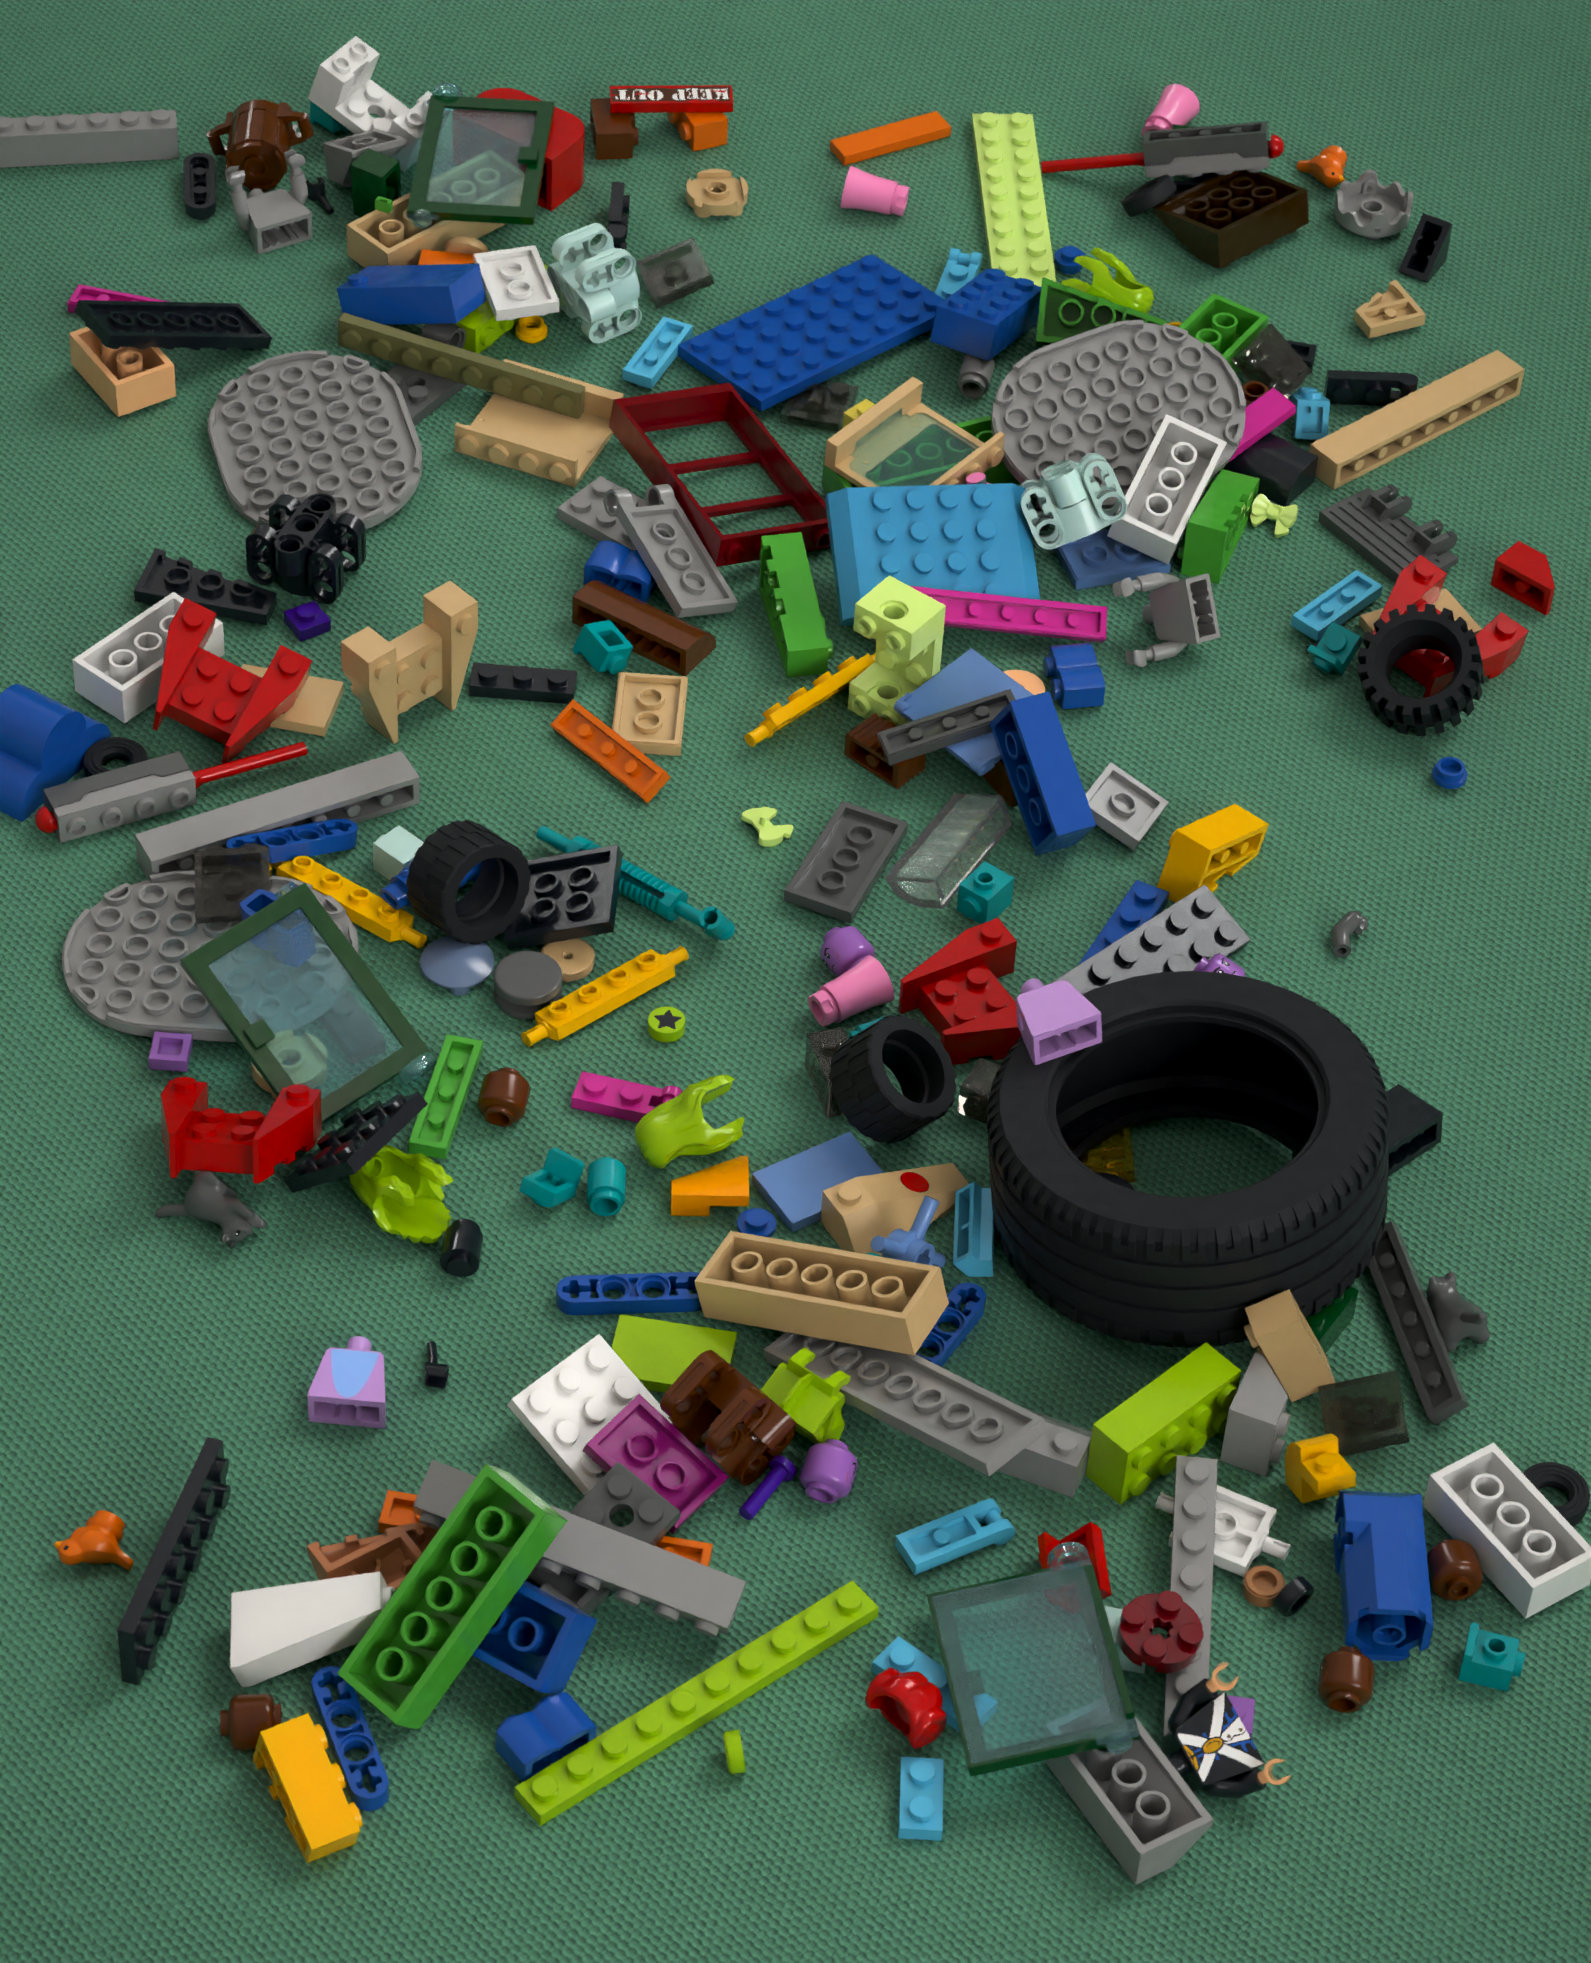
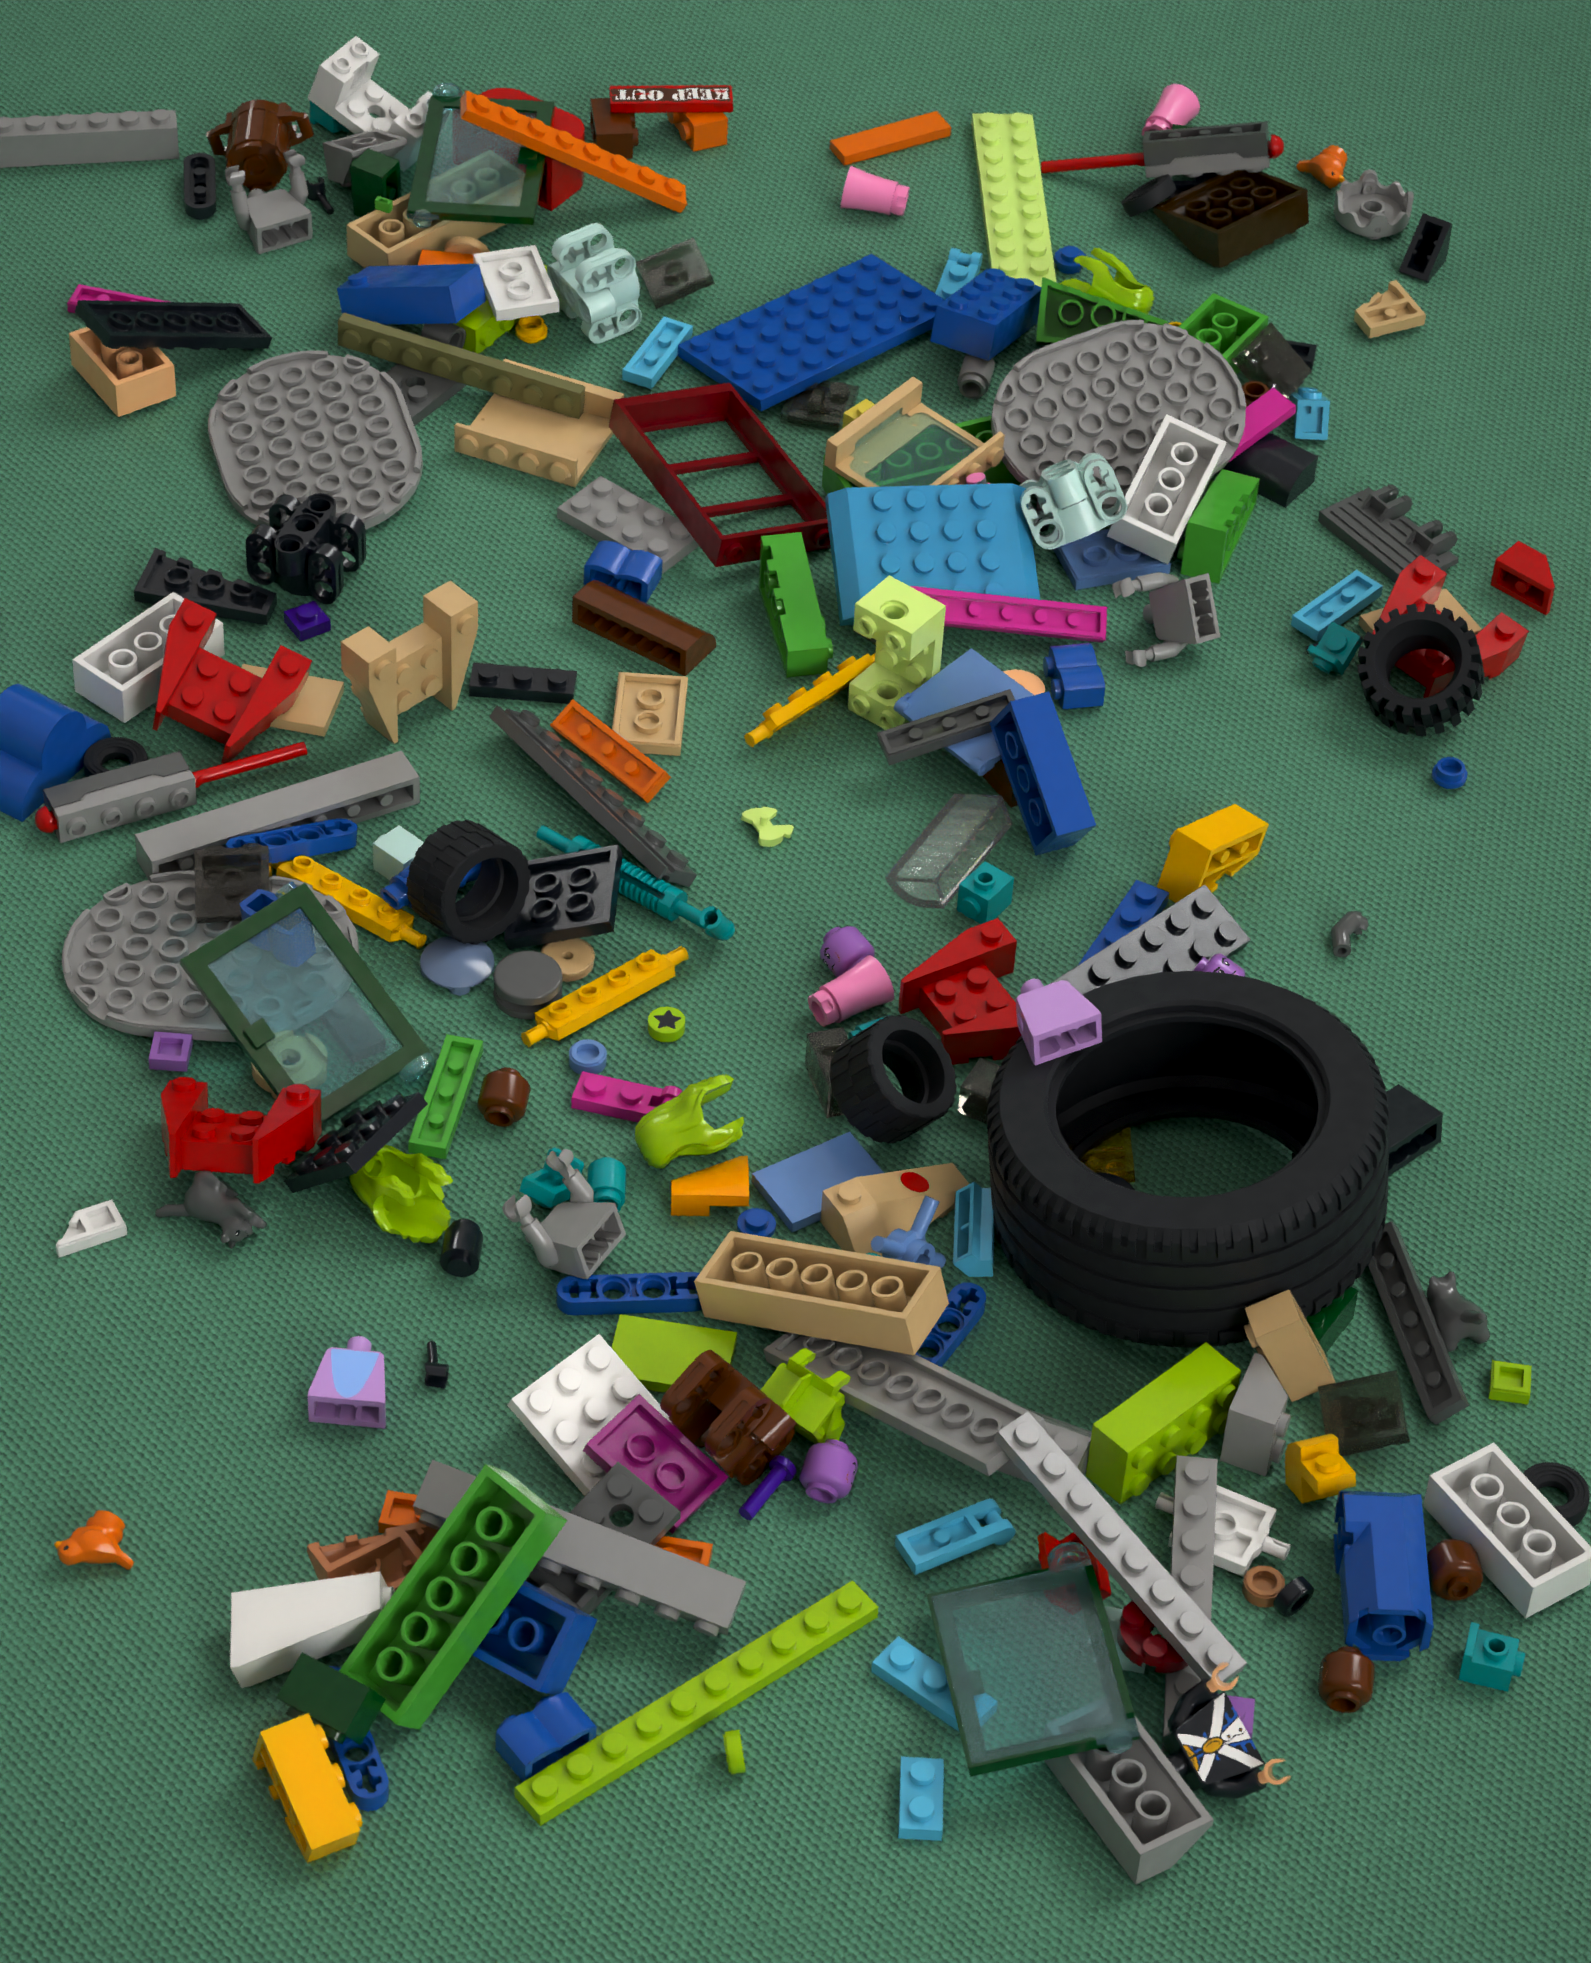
black plate [117,1437,231,1685] -> none
reddish brown head [220,1694,282,1751] -> none
teal brick [572,620,633,675] -> none
light grey hinge [604,484,738,618] -> none
black hinge [608,182,630,250] -> none
tan plate [686,169,748,218] -> none
dark grey plate [784,801,908,923] -> none
reddish brown brick [844,713,926,789] -> none
red hair [865,1668,947,1749] -> none
light grey hinge [1086,762,1169,850] -> none
yellowish green piece [1250,494,1298,538] -> none
tan brick [1309,350,1525,490] -> none
black plate [1324,370,1418,406] -> none
none -> white tile [56,1199,127,1258]
none -> dark green brick [276,1652,386,1745]
none -> orange plate [460,90,687,214]
none -> dark grey plate [489,706,697,887]
none -> light grey torso [502,1149,626,1279]
none -> medium blue tile [569,1039,607,1075]
none -> light grey plate [994,1411,1247,1683]
none -> lime tile [1488,1360,1532,1405]

